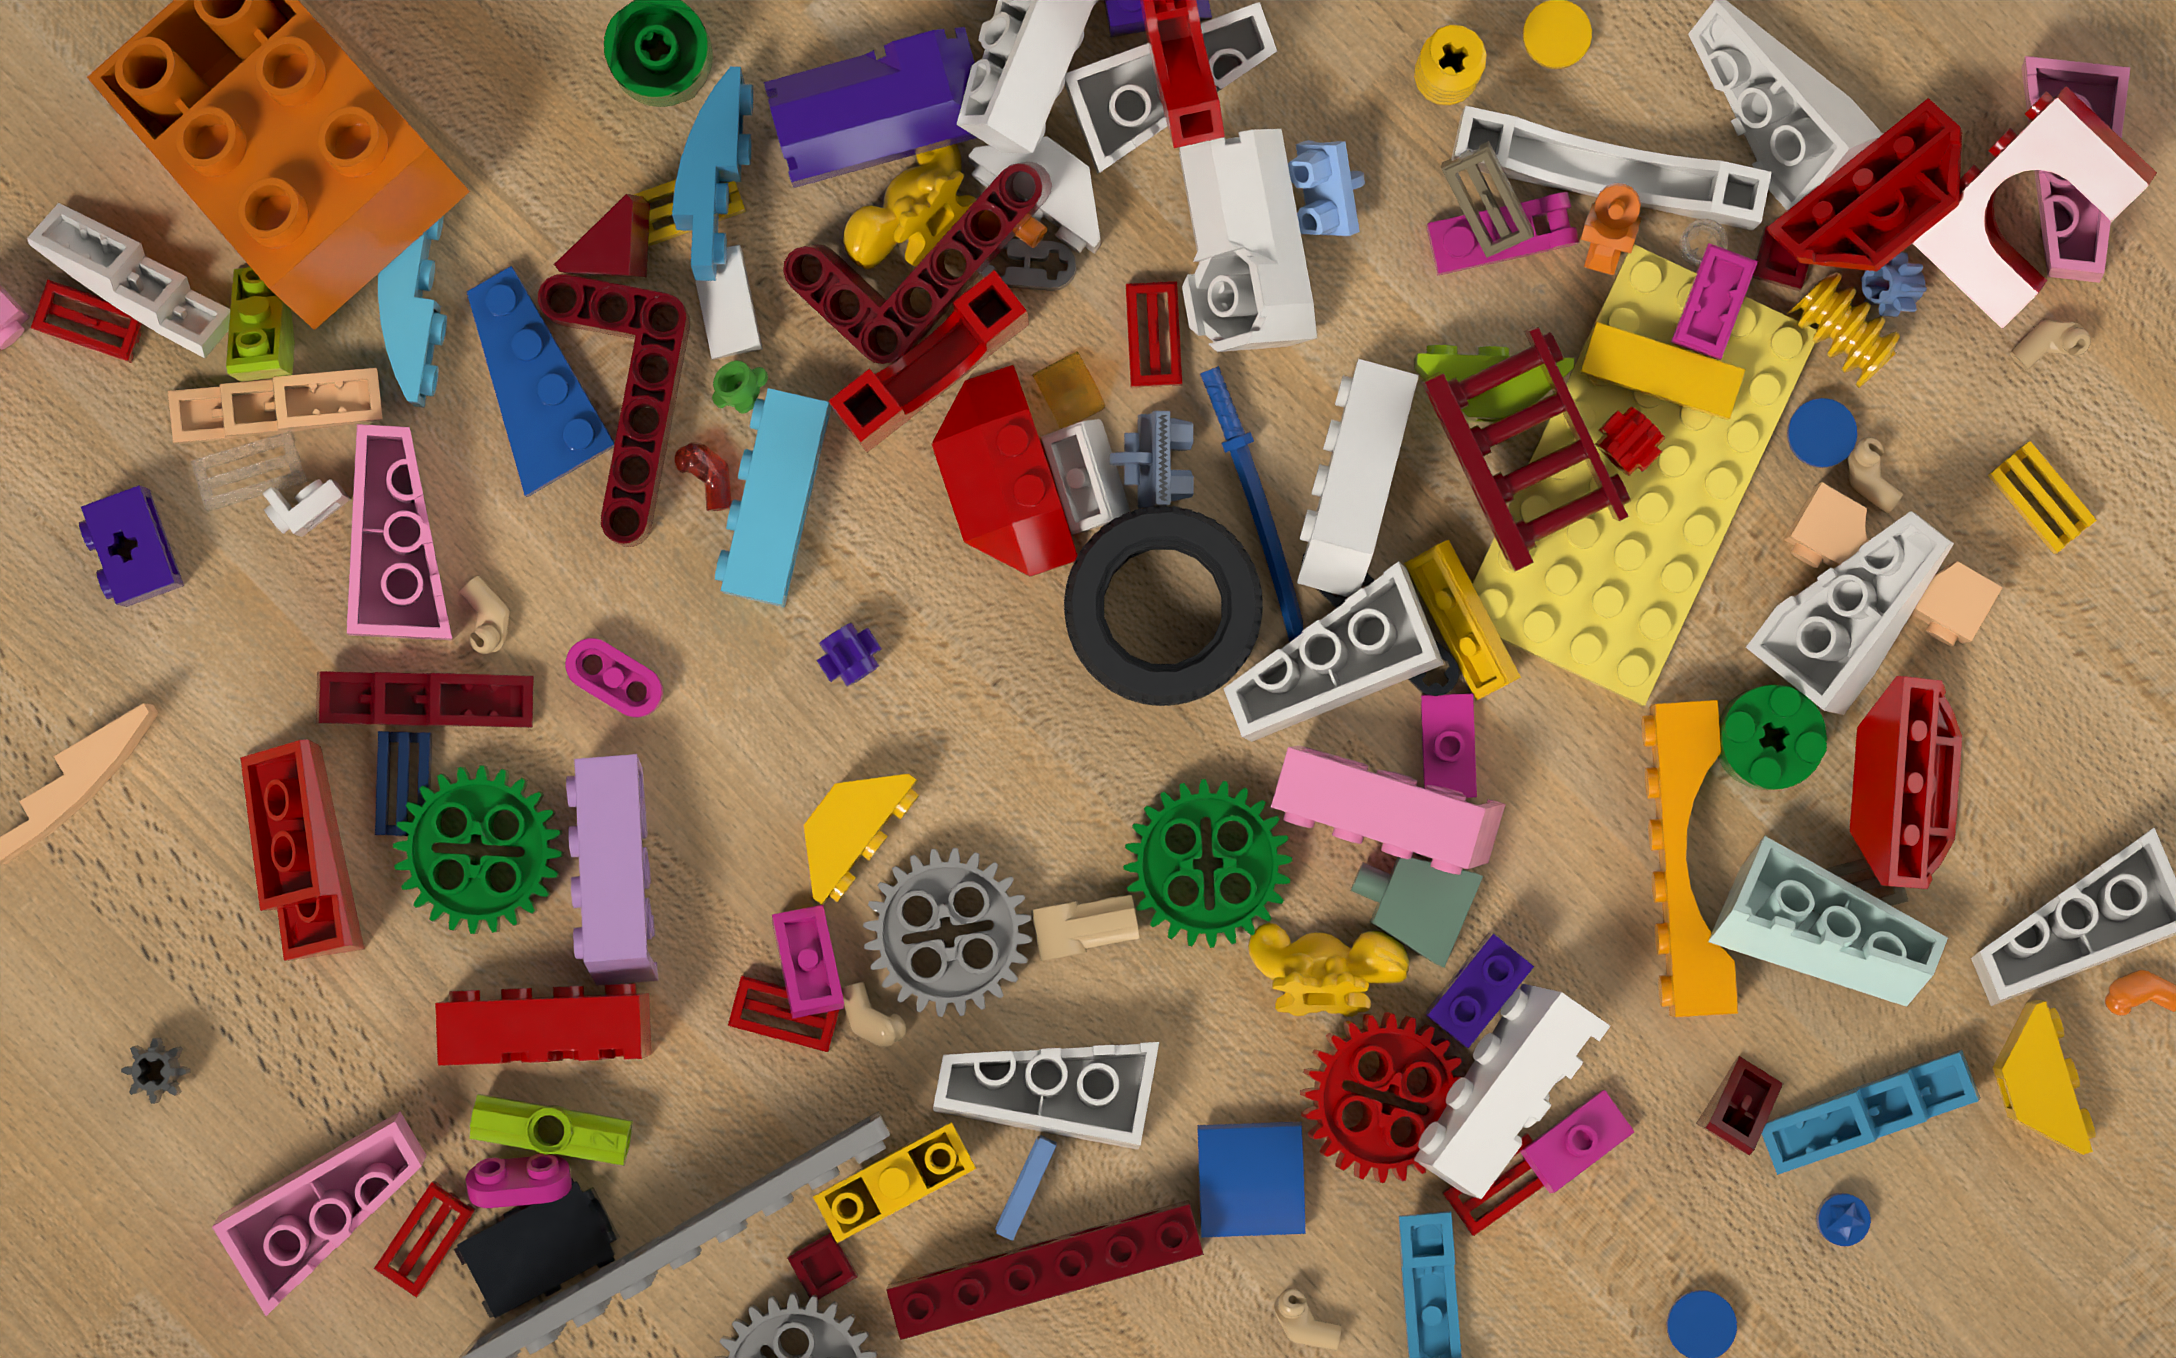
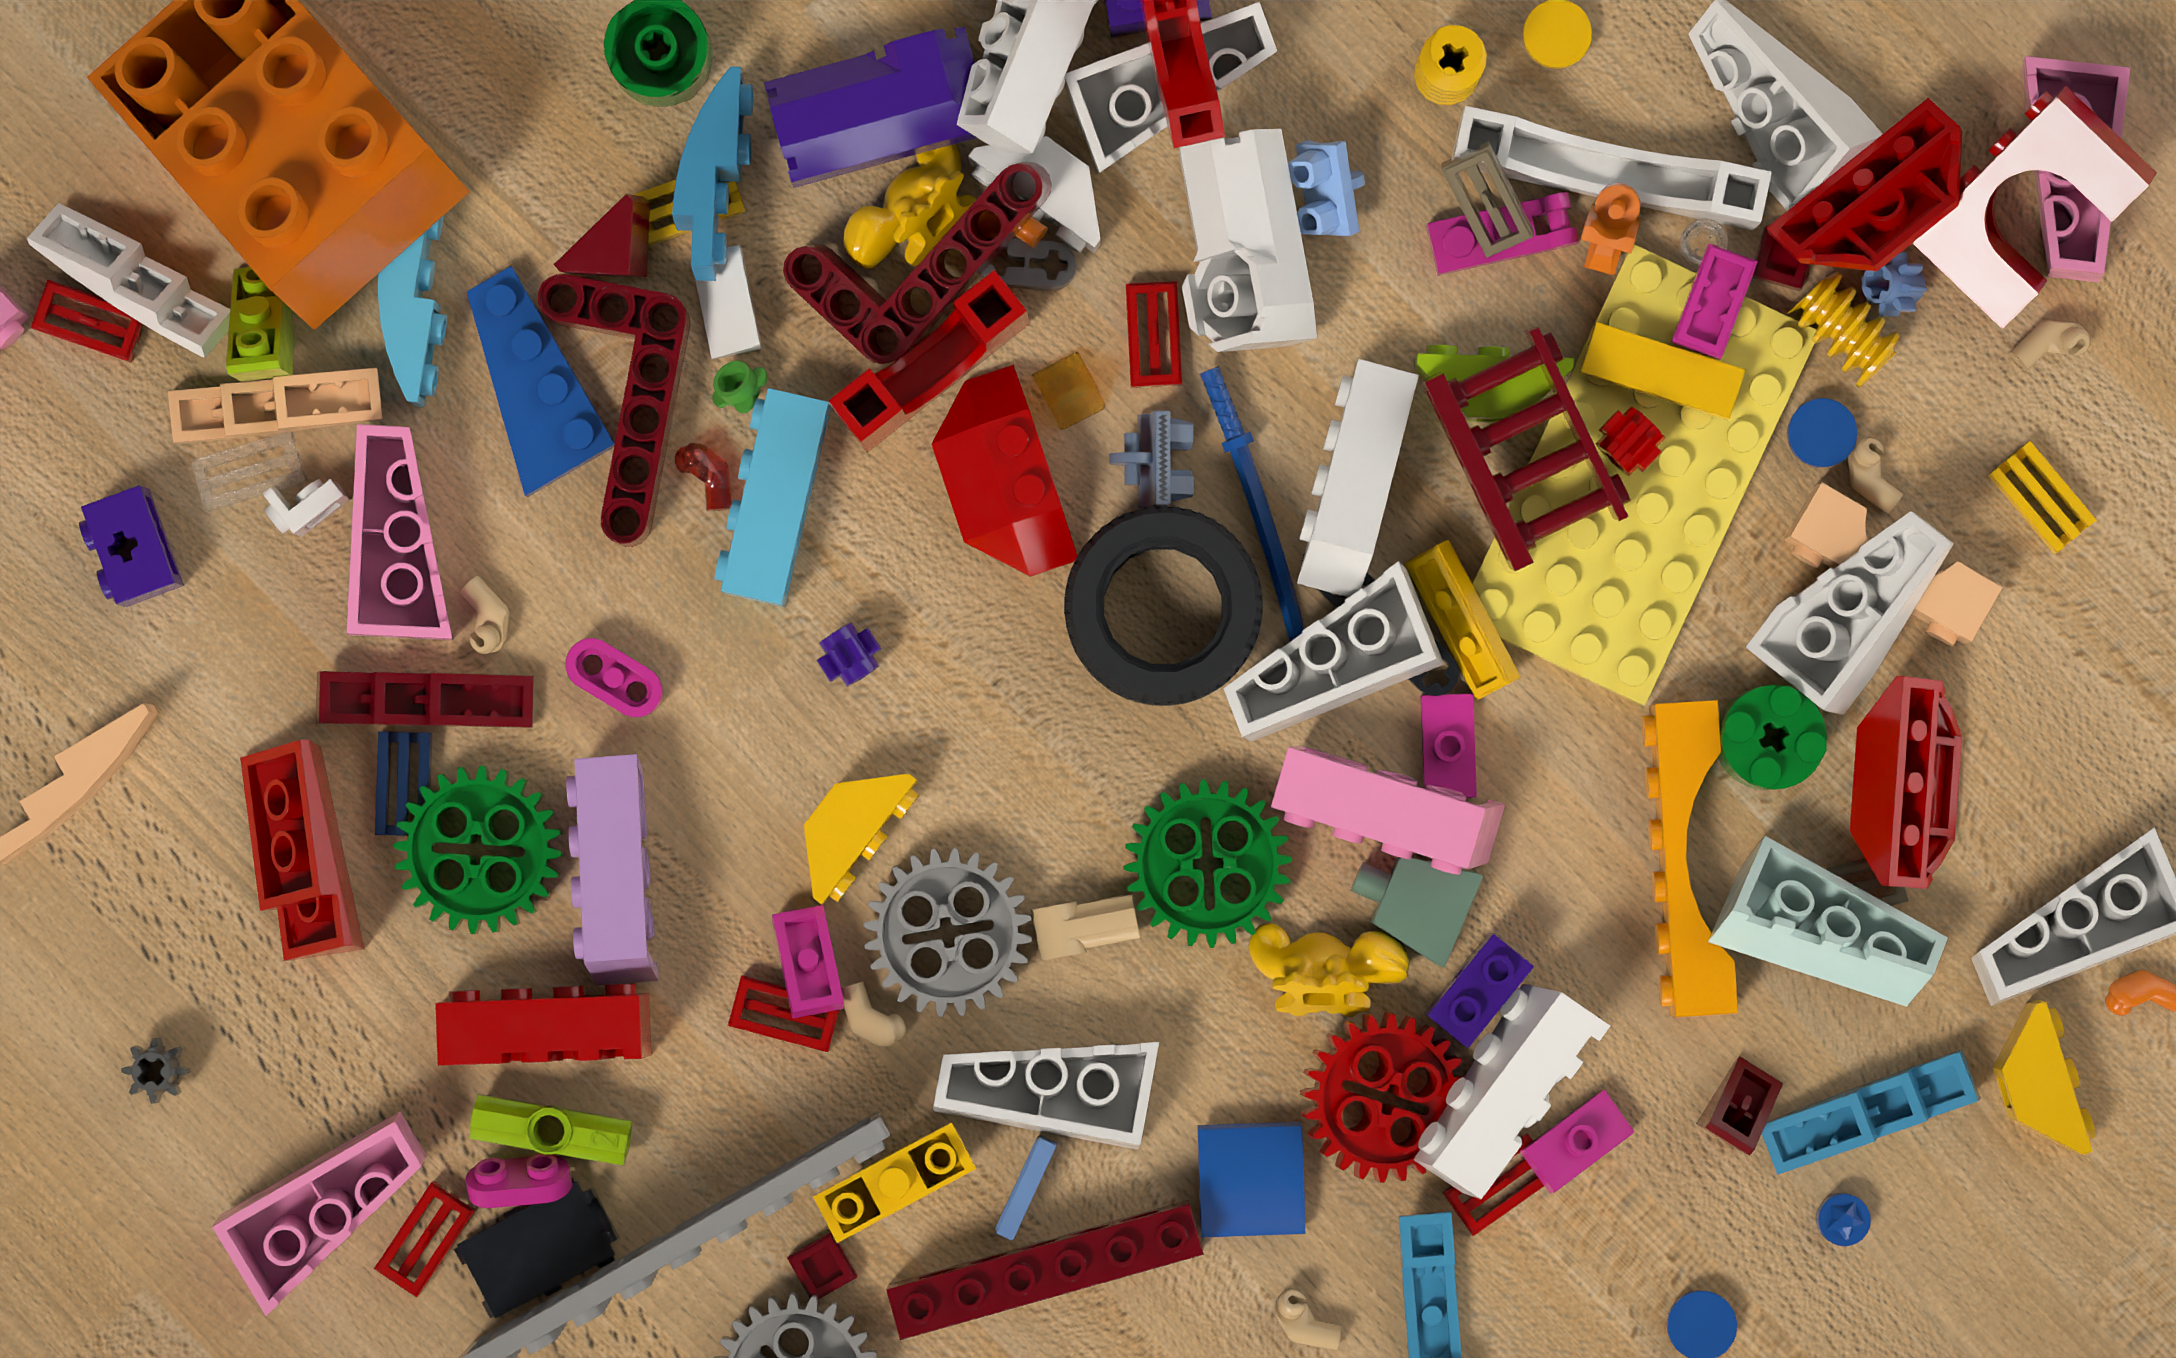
white slope [1041,419,1130,535] -> none

